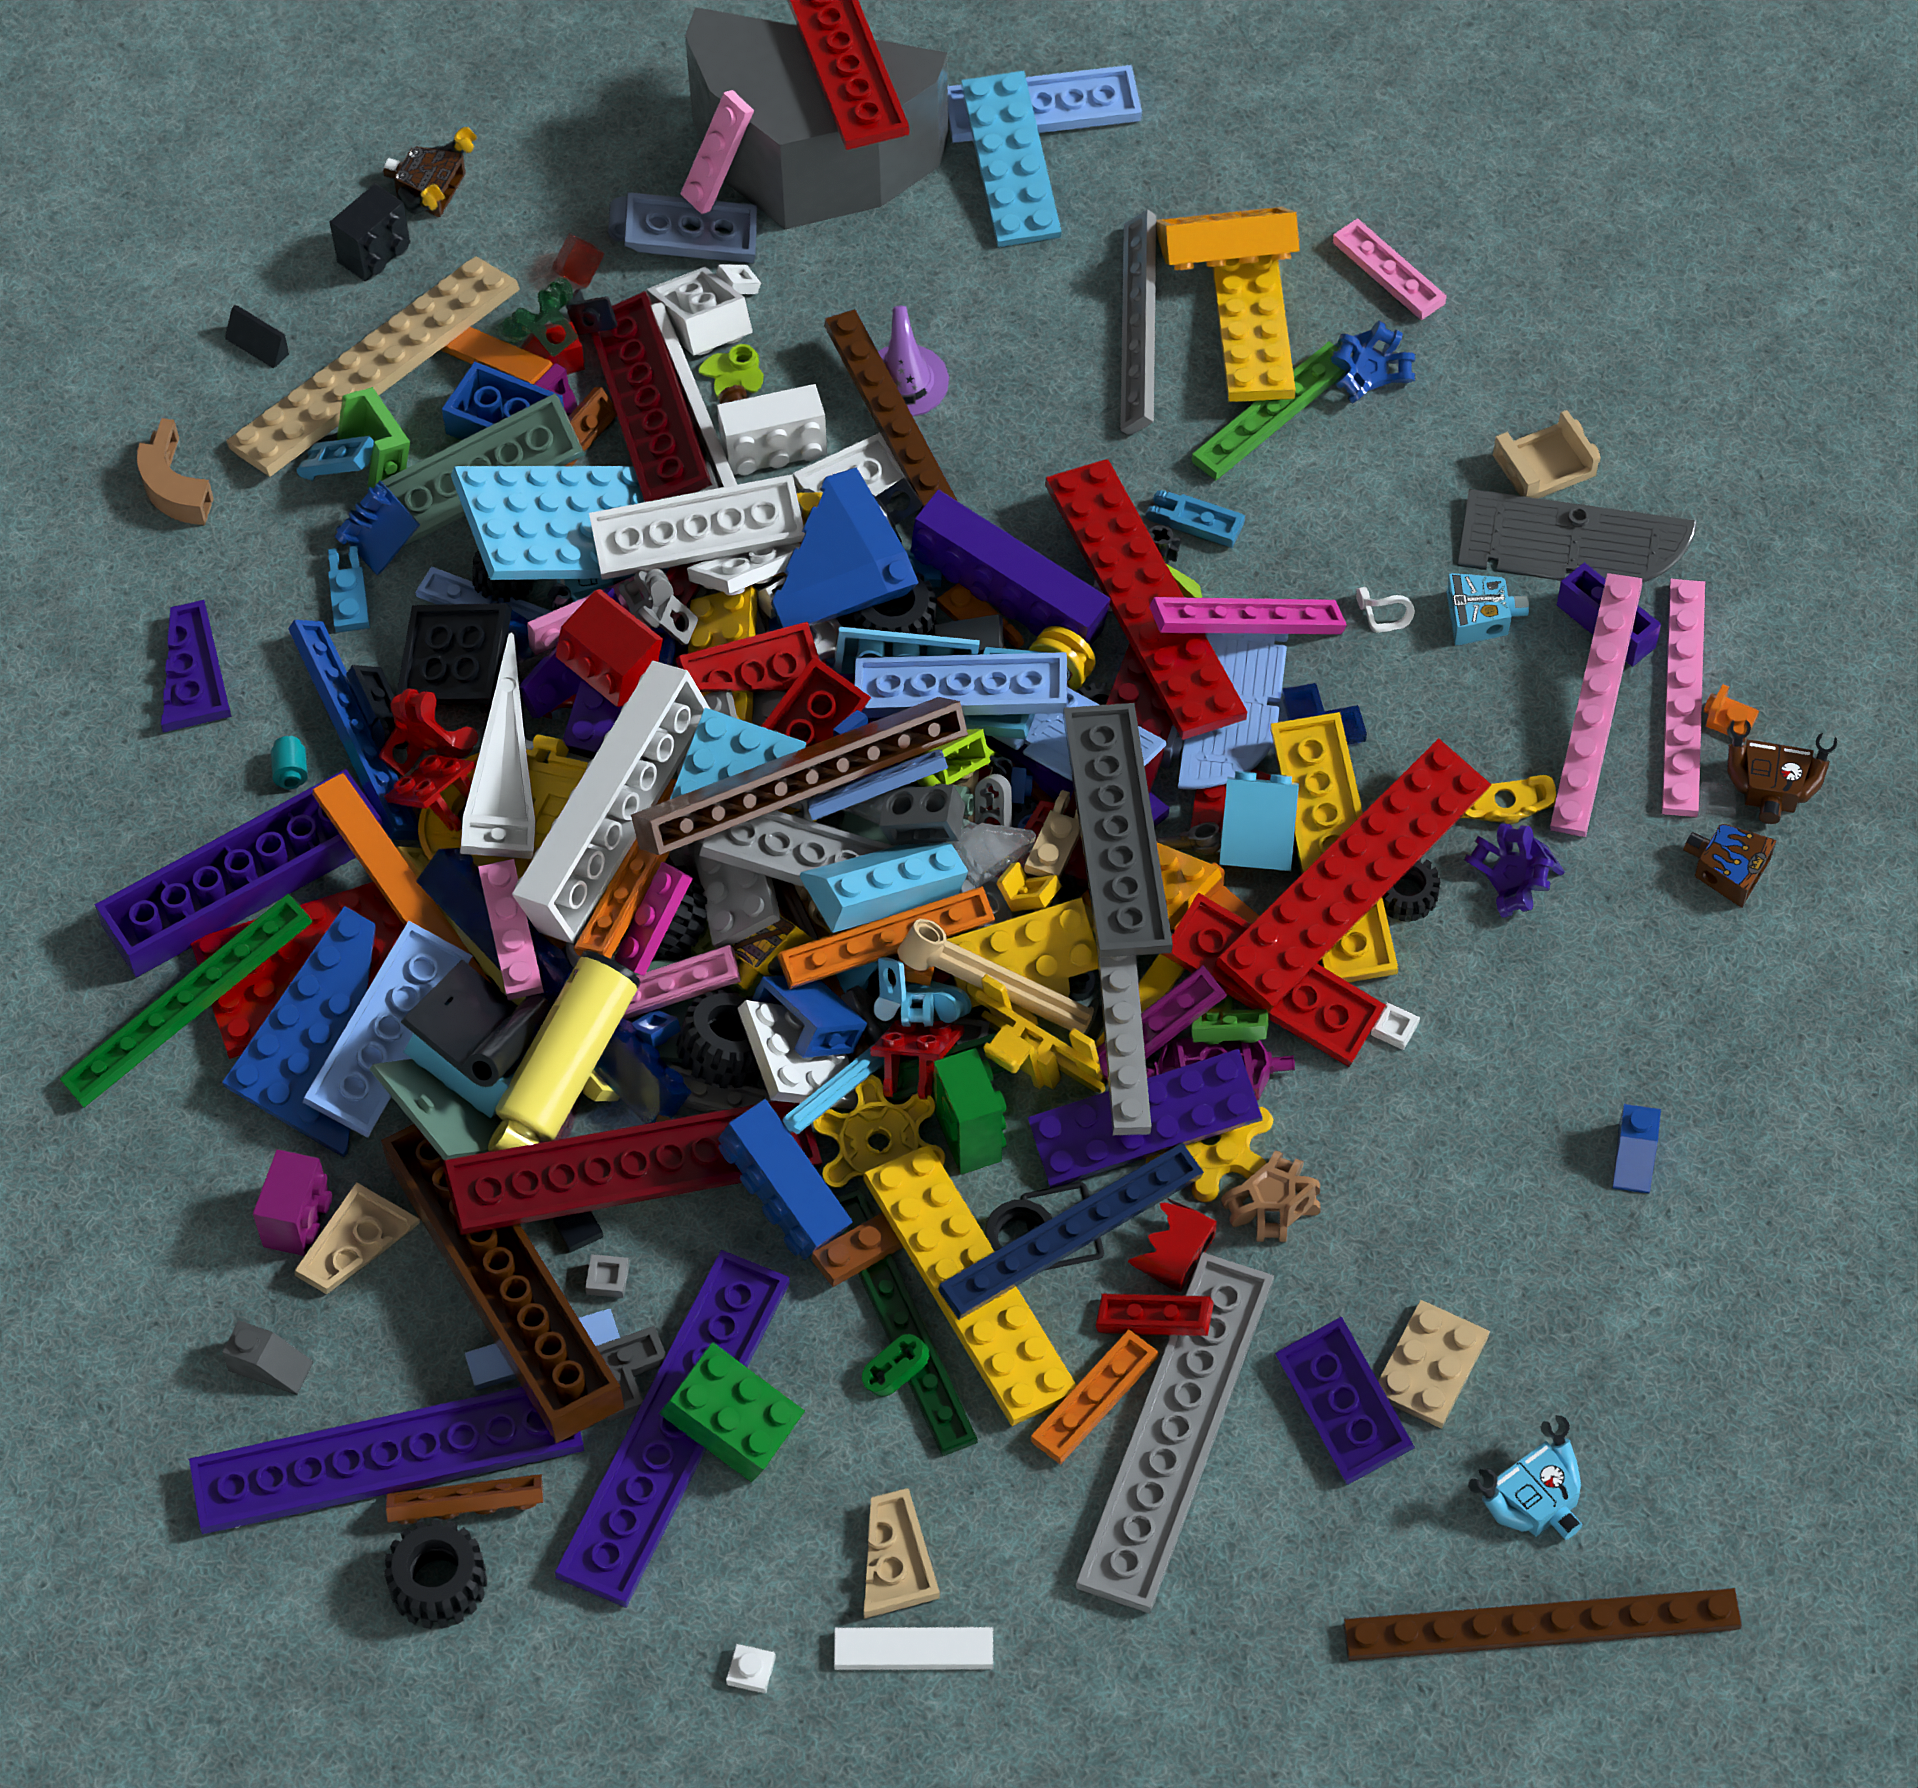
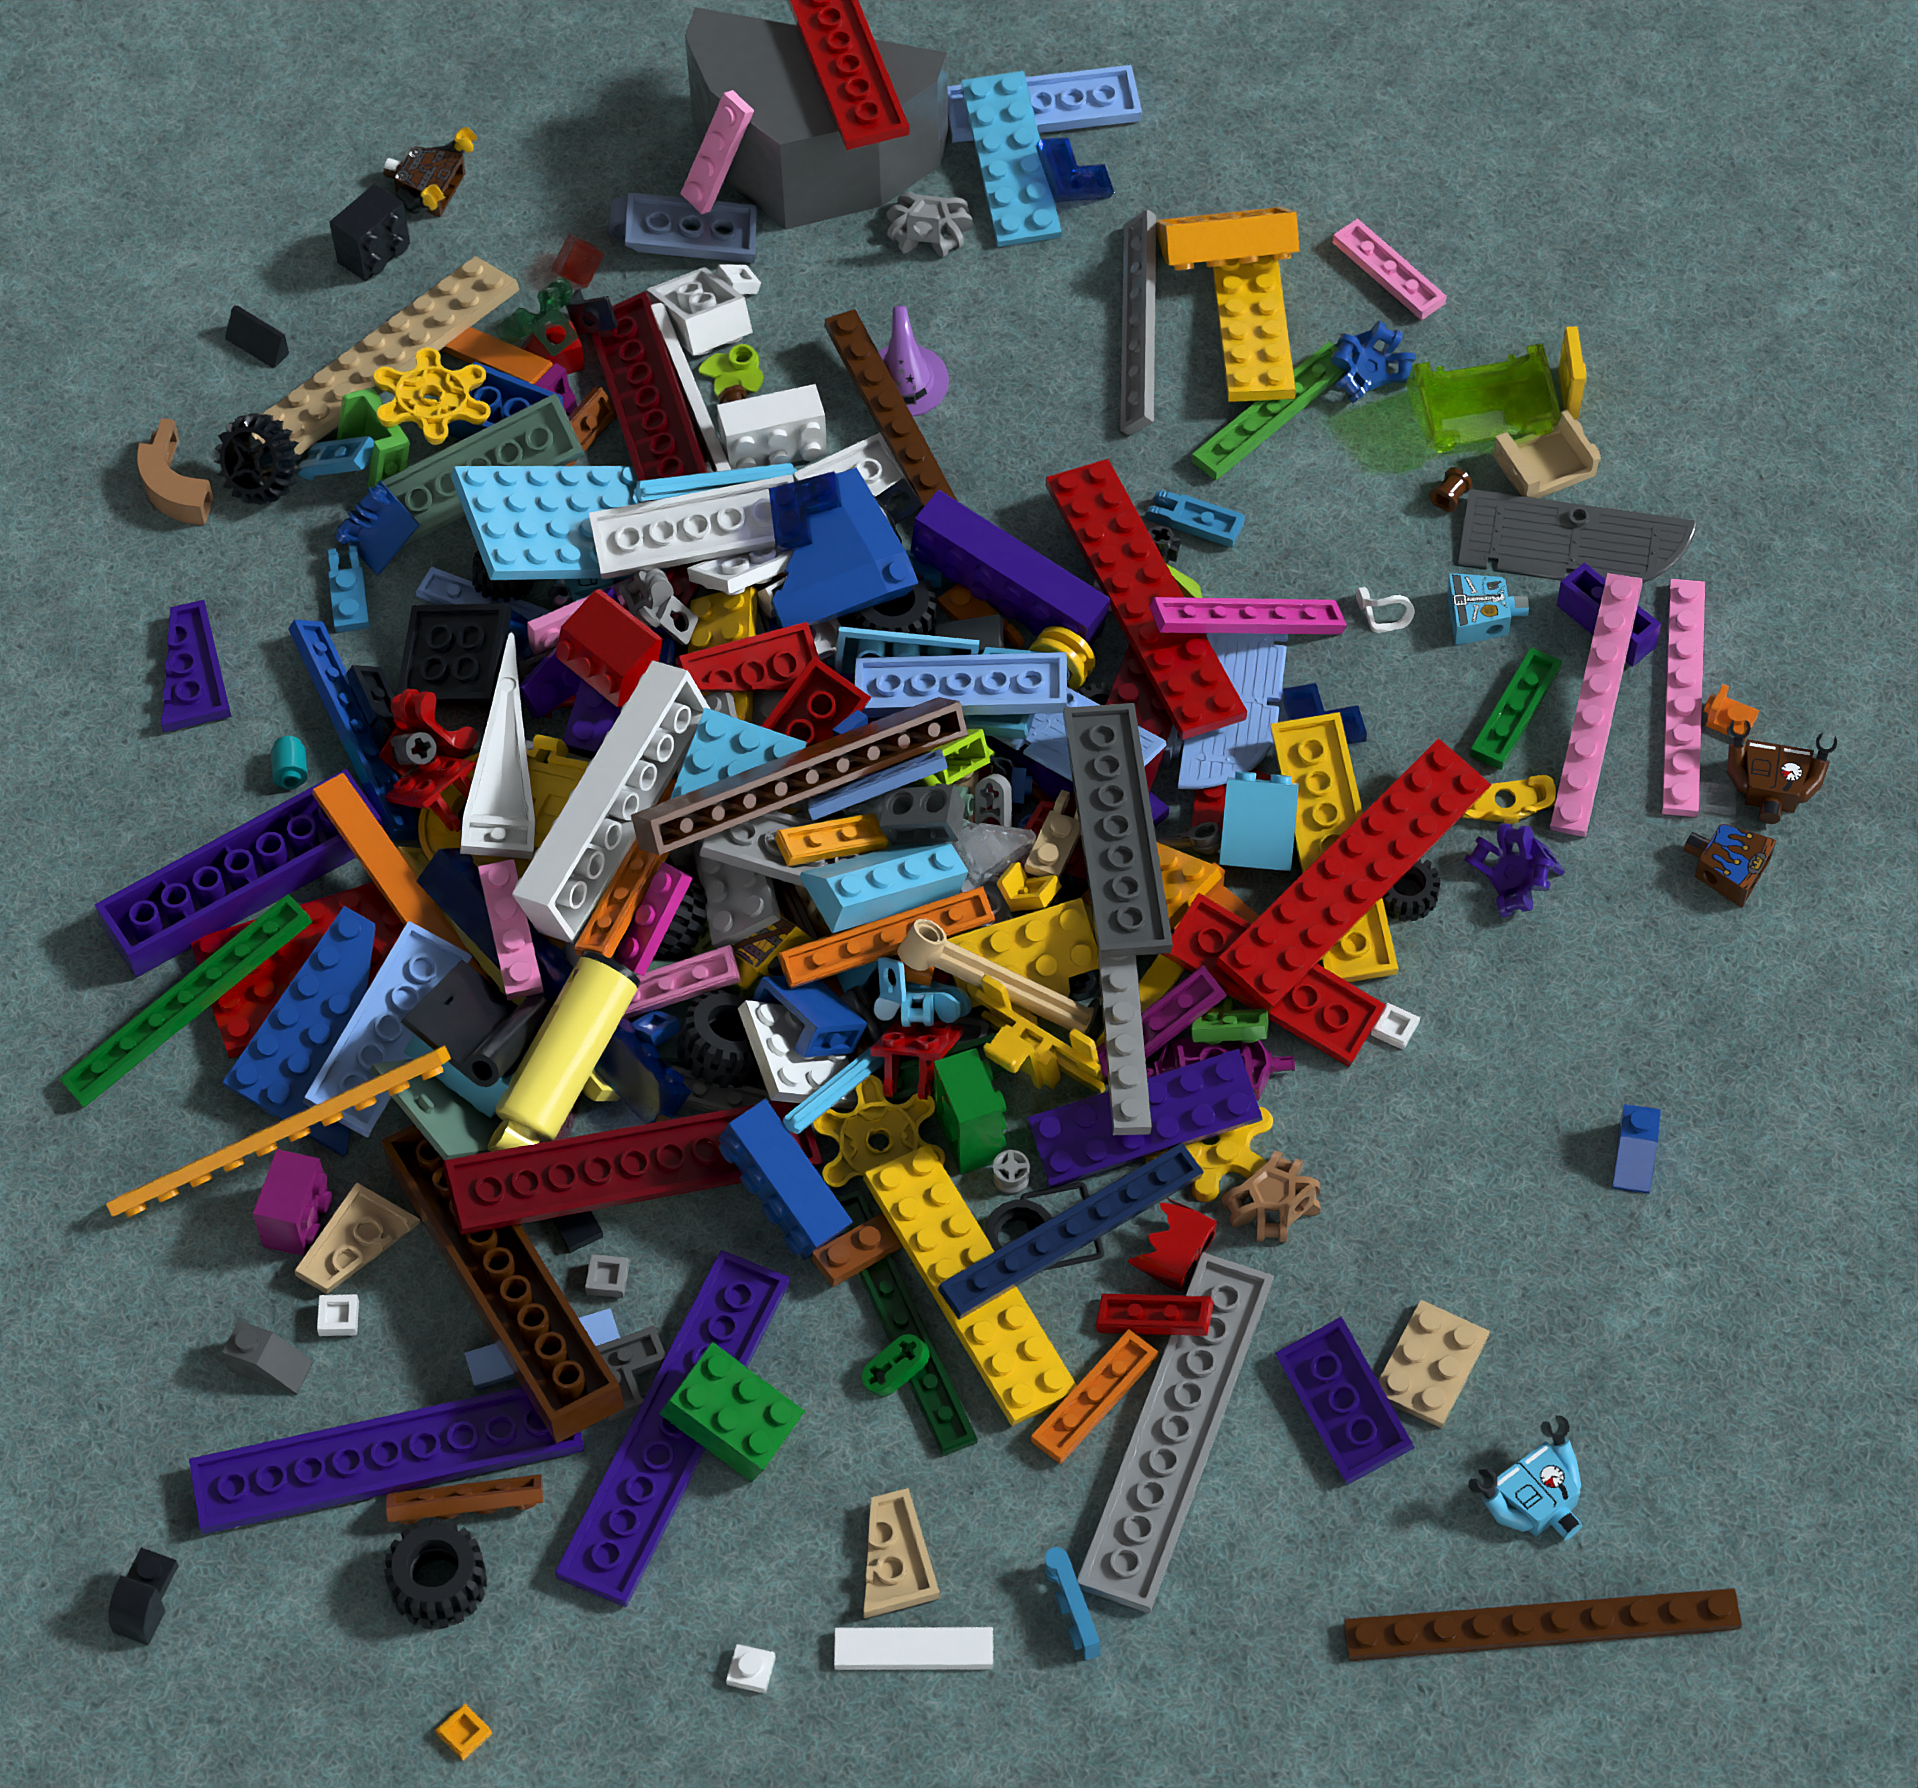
none -> light orange plate [106,1045,451,1218]
none -> black brick [108,1547,179,1645]
none -> black gear [213,413,302,505]
none -> white plate [317,1295,359,1336]
none -> yellow plate [373,347,491,445]
none -> dark grey hinge [390,732,436,765]
none -> light orange tile [435,1703,492,1760]
none -> medium azure axle [634,463,797,502]
none -> clear blue plate [769,471,842,553]
none -> light orange tile [774,813,888,867]
none -> light grey piece [887,192,973,258]
none -> light grey wheel [993,1150,1030,1195]
none -> clear blue plate [1035,138,1115,202]
none -> dark azure plate [1045,1547,1100,1661]
none -> clear neon green windscreen [1406,343,1561,453]
none -> reddish brown bush [1429,467,1472,512]
none -> green plate [1470,647,1562,770]
none -> yellow plate [1558,326,1586,419]

